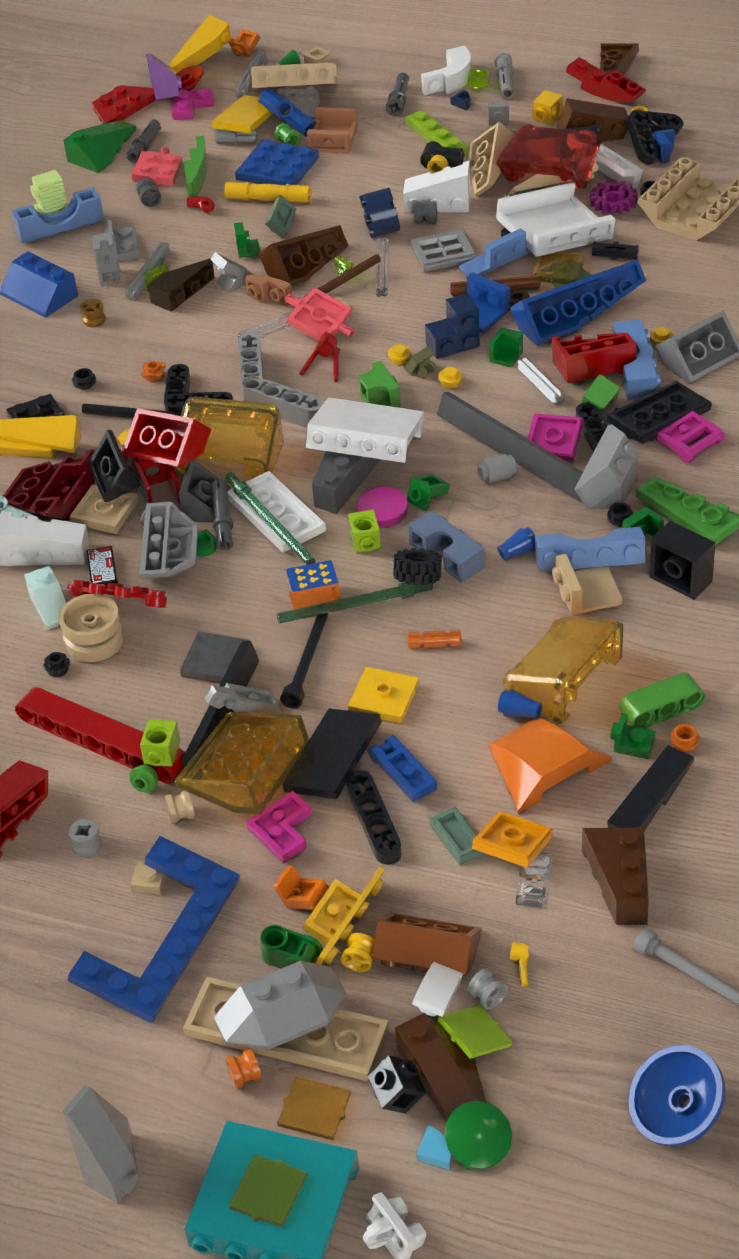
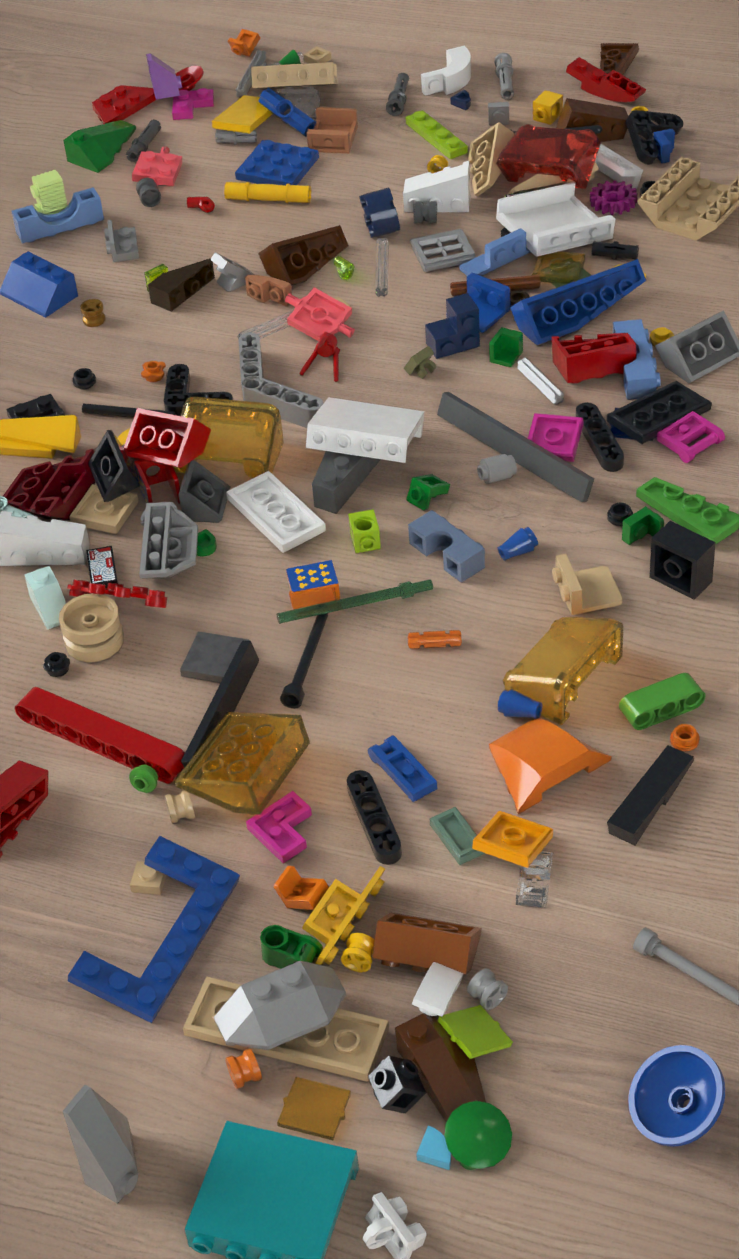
light grey wheel [68,819,101,857] -> none
light grey hinge [91,232,120,286] -> none
light grey axle [125,242,170,300] -> none
lime brick [140,719,180,767] -> none
yellow wedge [168,14,231,74] -> none
bright green slope [183,136,207,197] -> none
light grey hinge [205,683,282,718] -> none
dark grey pin [211,479,233,550] -> none
clear green bar [225,472,315,565] -> none
clear yellow piece [229,1154,308,1228] -> none
green bracket [234,222,260,258] -> none
sand green plate [265,195,296,238] -> none
bright green bush [274,123,301,146] -> none
black tile [282,708,382,799] -> none
reddish brown bar [302,254,381,298] -> none
yellow plate [348,667,419,724] -> none
dark pink tile [357,487,408,528] -> none
bright green brick [359,361,401,407] -> none
yellow plate [388,344,411,366] -> none
black tyre [393,548,442,585] -> none
black piece [420,141,465,168] -> none
yellow plate [438,367,462,389] -> none
clear neon green plate [468,69,490,89] -> none
yellow hand [510,942,529,987] -> none
medium blue arch [535,527,646,572] -> none
light grey wedge [574,424,638,509] -> none
bright green panel [582,374,620,410] -> none
reddish brown wedge [582,828,649,925] -> none
green bracket [610,713,656,759] -> none

